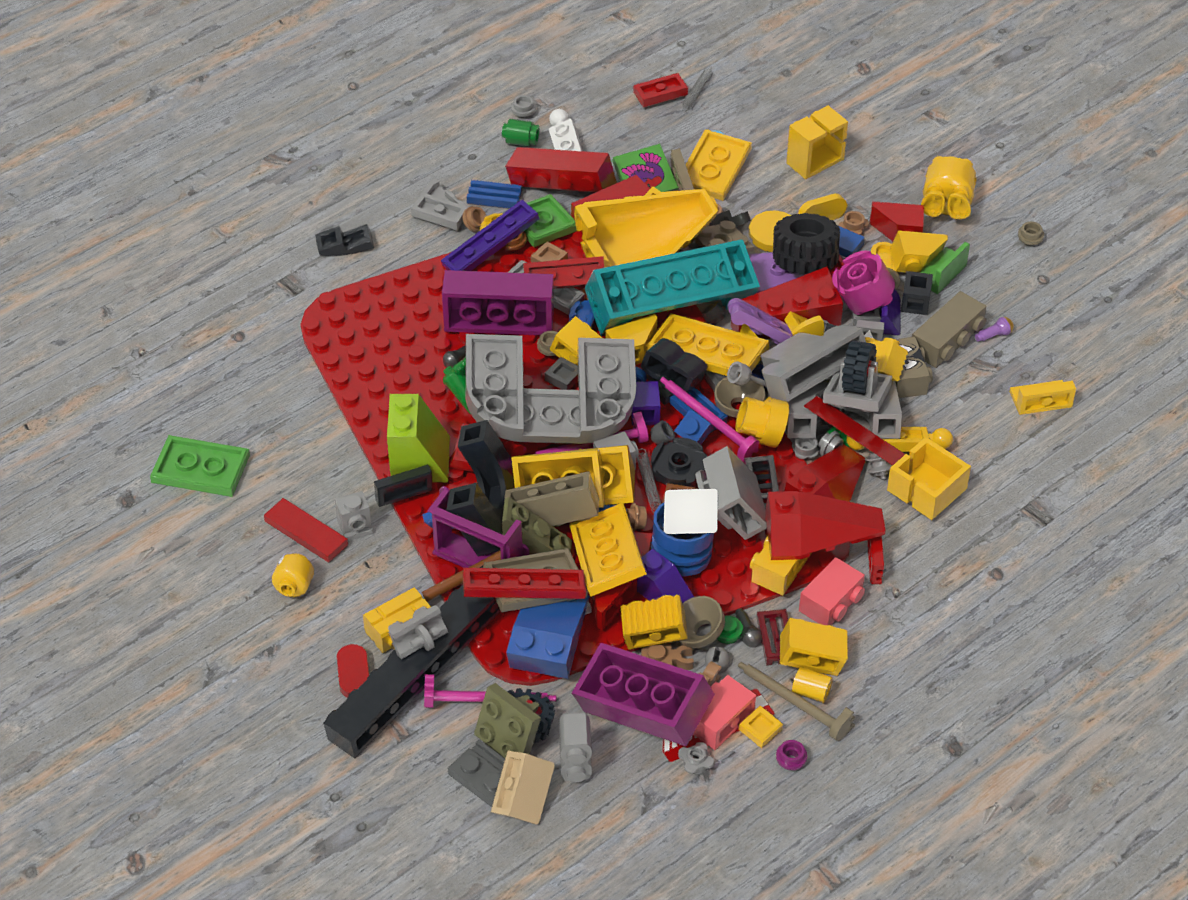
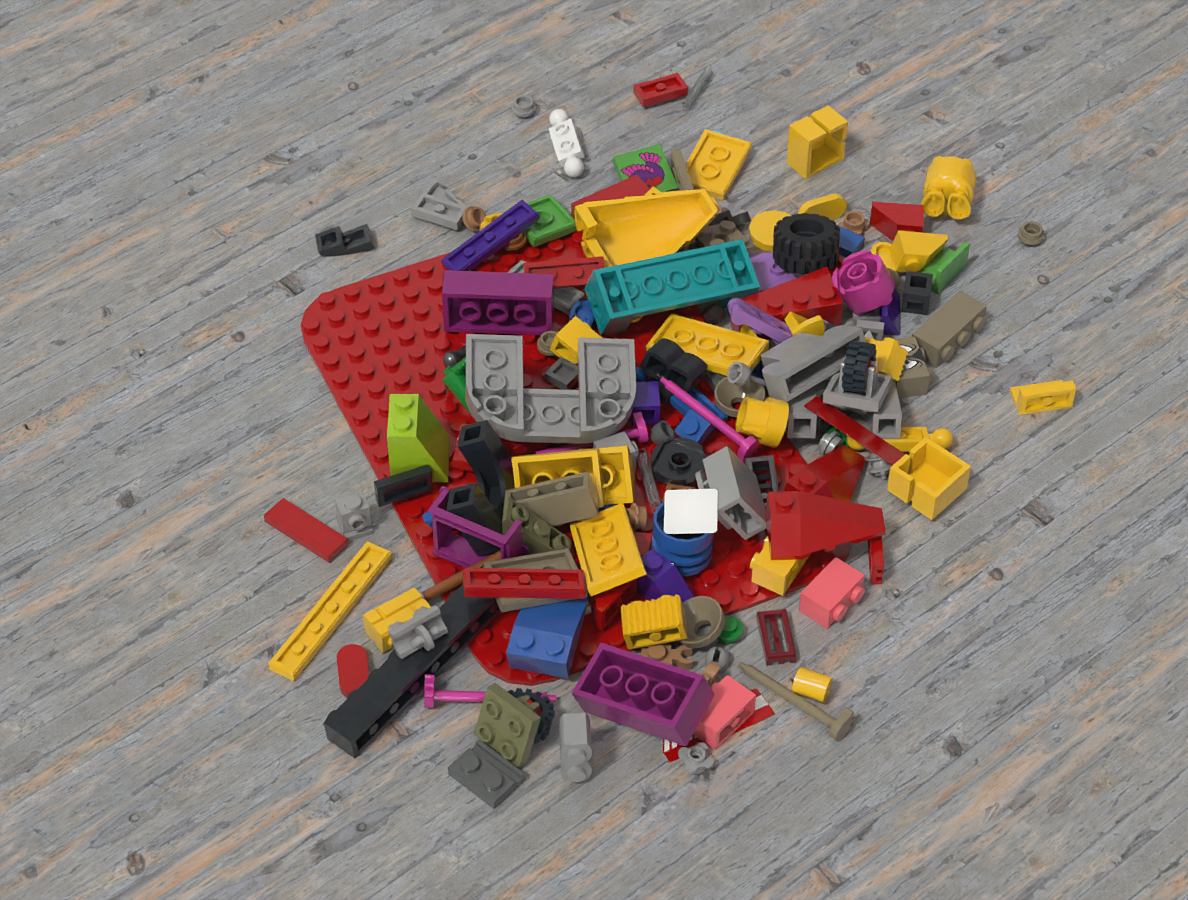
bright green tile [150,435,250,497] -> none
yellow head [272,554,314,597] -> none
blue tile [467,180,522,208] -> none
tan panel [491,751,555,824] -> none
green brick [502,119,540,147] -> none
red wedge [505,147,617,192] -> none
medium nougat plate [531,242,568,262] -> none
yellow slope [606,314,657,365] -> none
piece [735,608,762,647] -> none
yellow tile [739,706,783,748] -> none
magenta plate [776,740,807,770] -> none
yellow brick [780,618,848,676] -> none
light grey plate [792,438,819,460] -> none
medium lavender piece [975,317,1014,342] -> none
none -> yellow tile [268,541,392,682]

